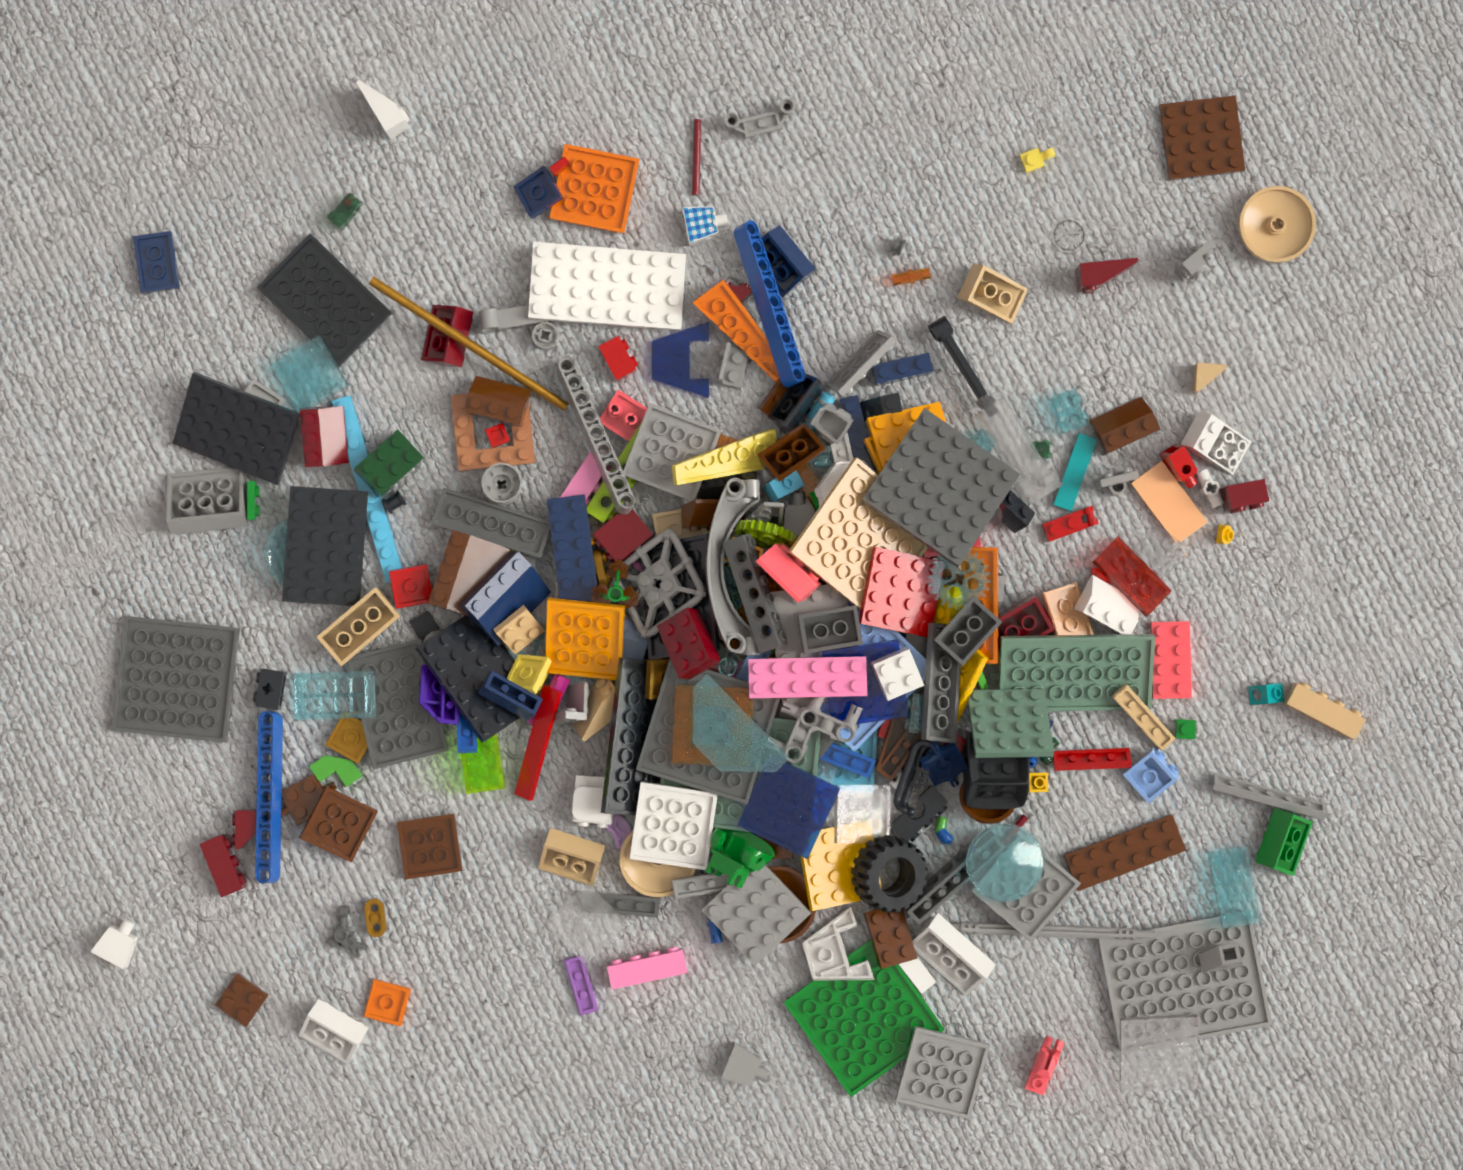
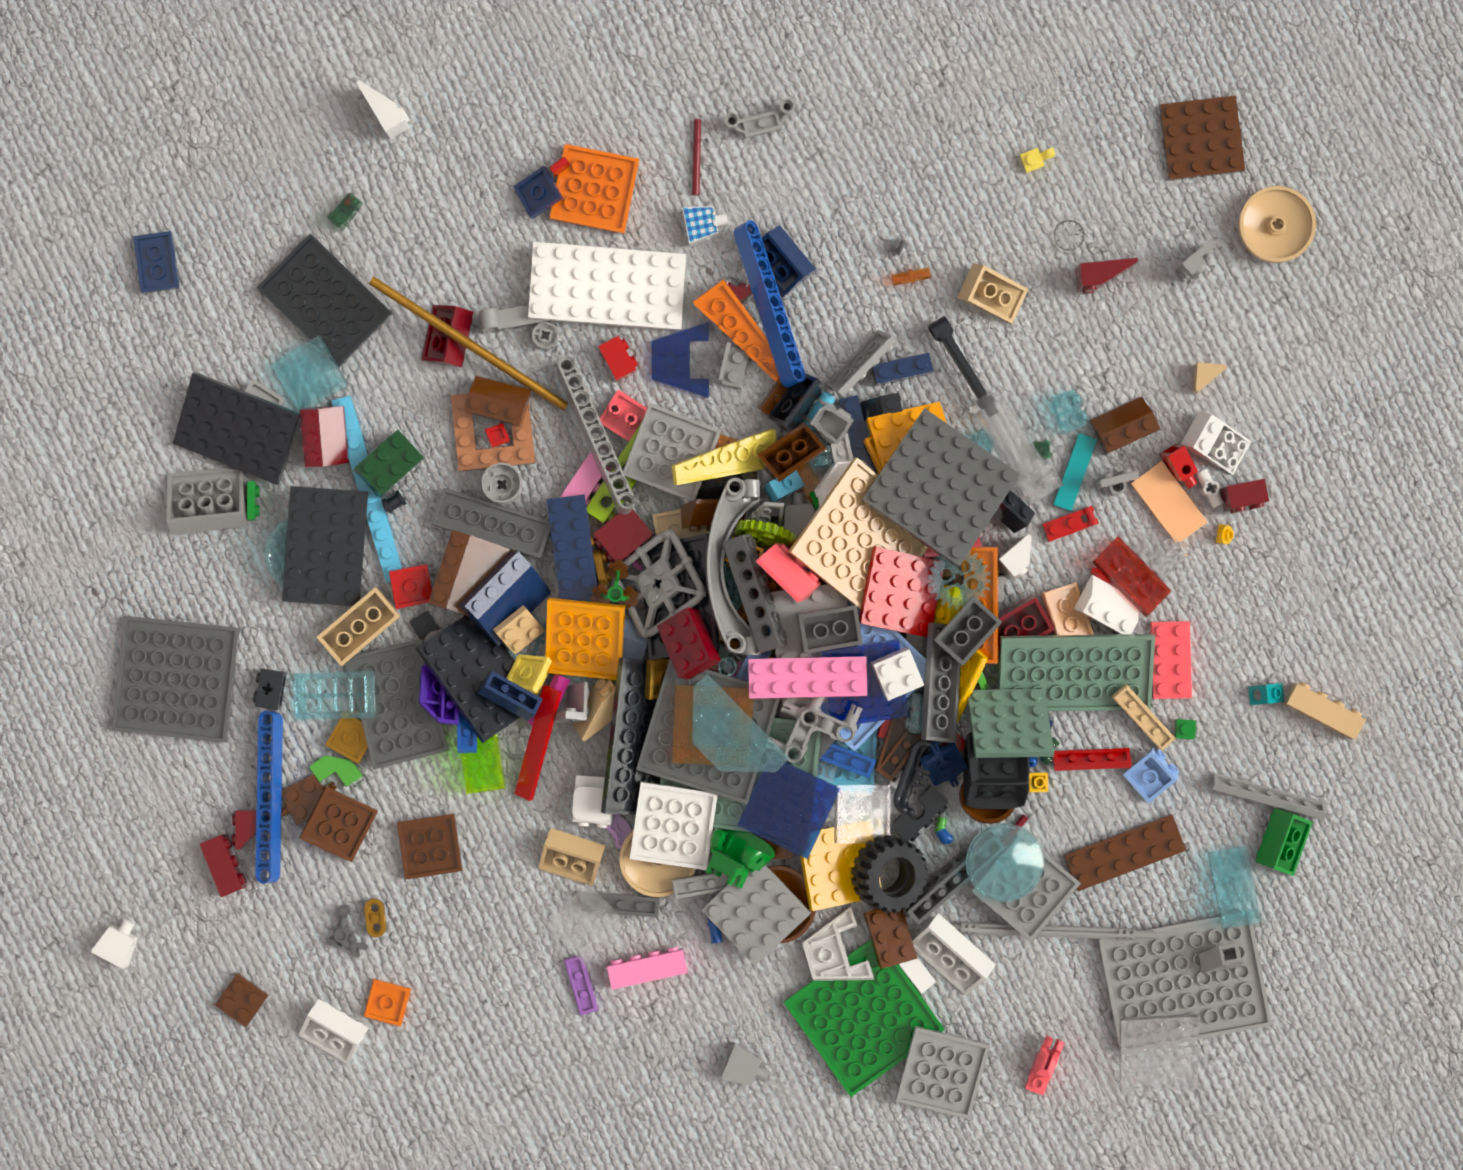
none -> white slope [998,534,1032,579]

